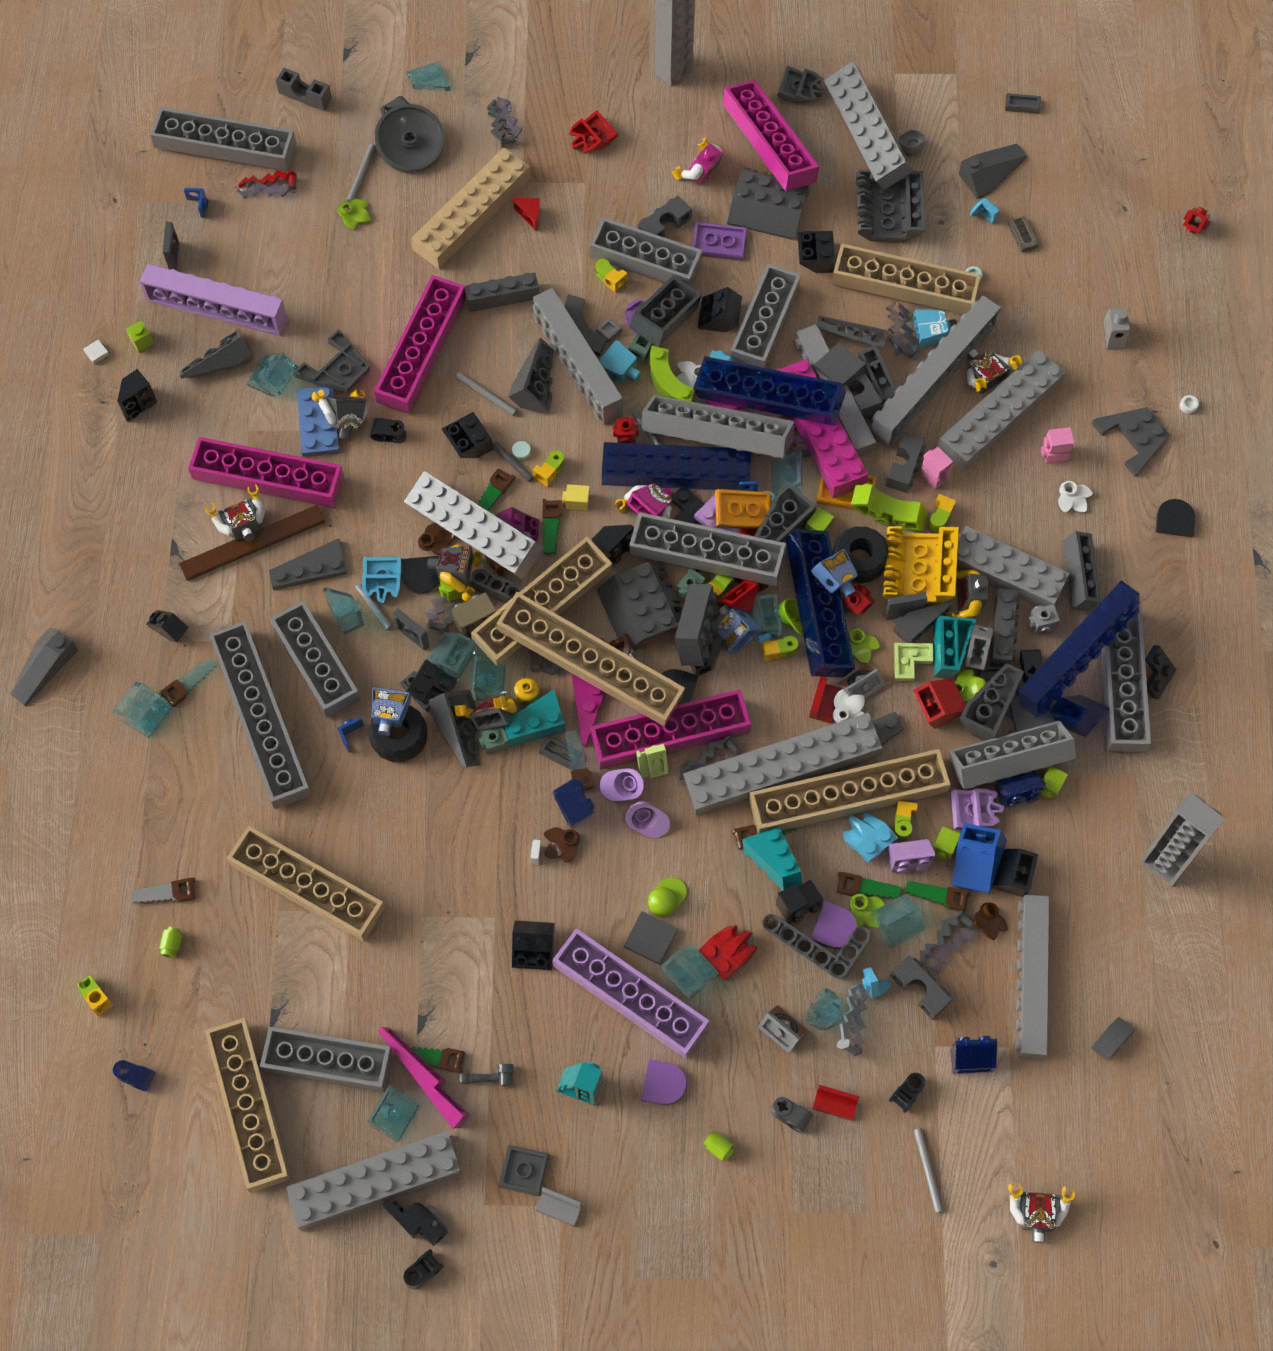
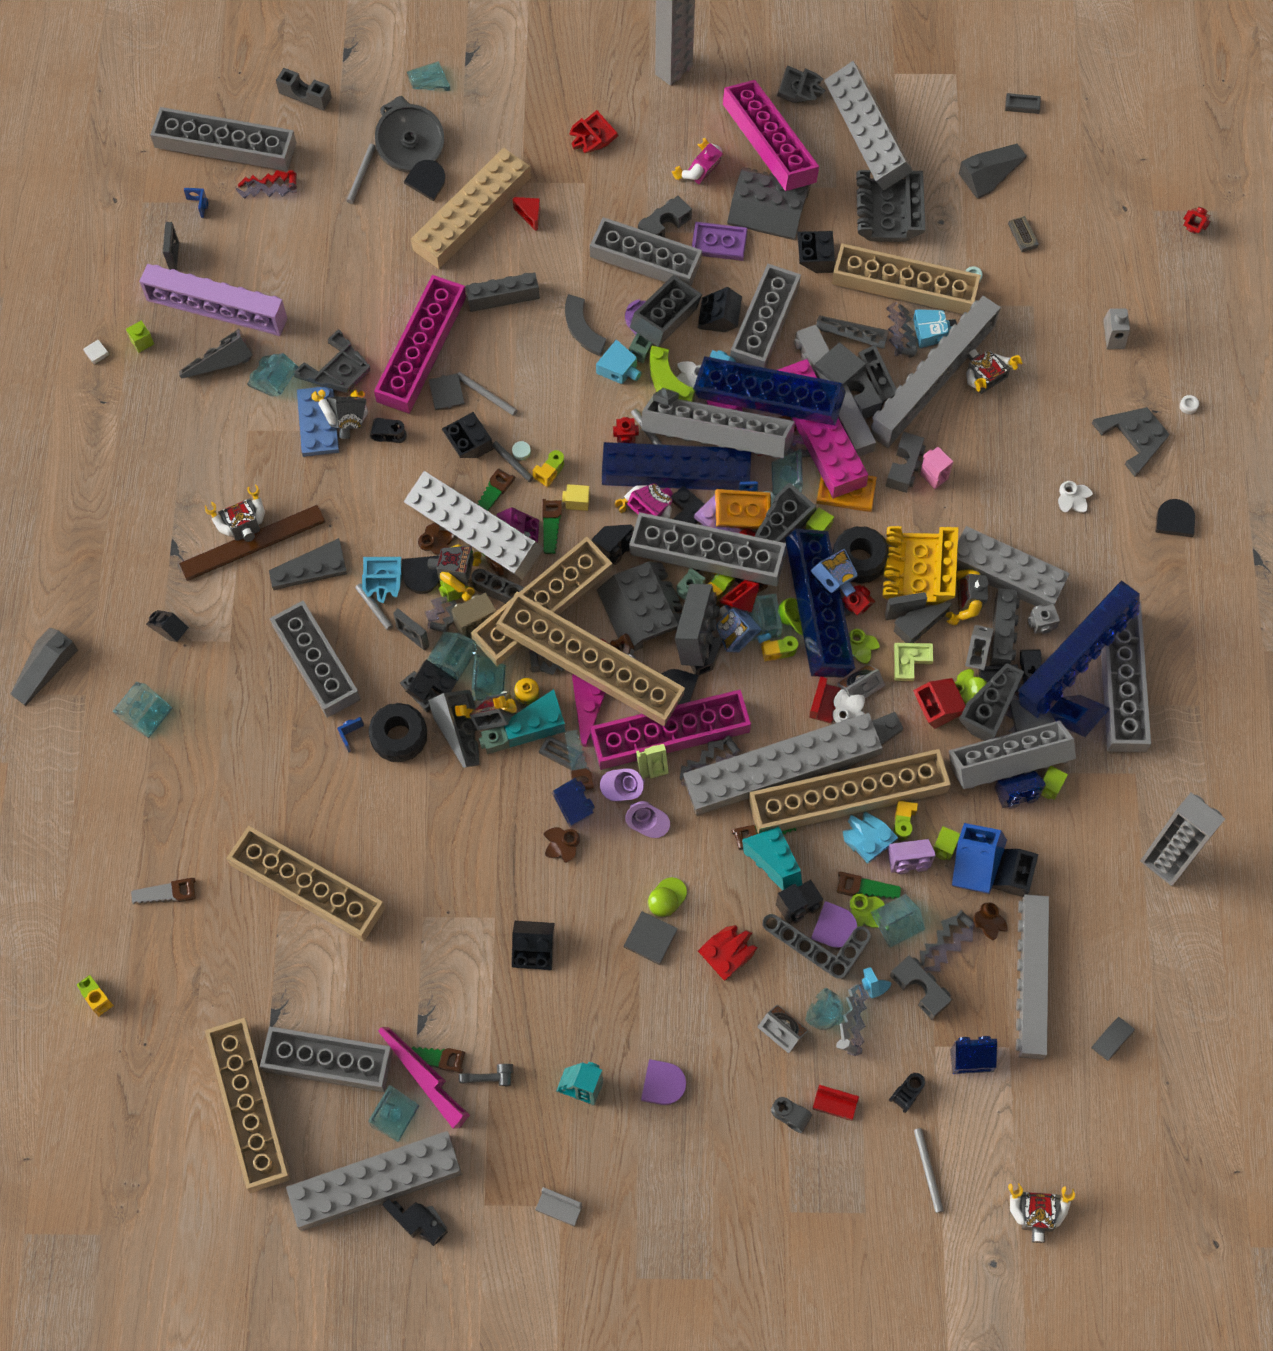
clear blue piece [113,1060,156,1092] -> none
black slope [117,369,157,422] -> none
piece [159,658,217,707] -> none
lime brick [159,927,183,958] -> none
dark pink brick [188,437,344,508] -> none
light grey brick [209,621,312,809] -> none
clear light blue slope [323,588,365,635] -> none
lime plate [337,199,371,230] -> none
torso [372,687,411,735] -> none
black piece [403,1249,444,1289] -> none
piece [487,97,522,148] -> none
dark grey tile [499,1145,549,1196] -> none
dark grey wedge [508,338,553,413] -> none
white tile [530,839,541,865] -> none
light grey brick [532,288,623,425] -> none
lavender brick [552,928,709,1059] -> none
leg [595,259,627,293] -> none
light grey tile [596,318,622,342] -> none
clear light blue slope [659,943,719,1001] -> none
lime brick [703,1131,735,1161] -> none
lime brick [851,483,928,531] -> none
light grey hair [899,129,925,154] -> none
green piece [905,881,971,912] -> none
leg [929,494,956,533] -> none
teal wedge [933,616,977,678] -> none
light grey brick [938,350,1066,472] -> none
lavender plate [951,788,1005,830] -> none
medium azure plate [970,198,999,224] -> none
bright pink piece [1041,427,1074,464] -> none
dark grey brick [1063,531,1101,611] -> none
black plate [1145,645,1177,699] -> none
none -> black tile [404,160,445,201]
none -> dark grey piece [429,373,464,410]
none -> dark grey tile [653,388,679,406]

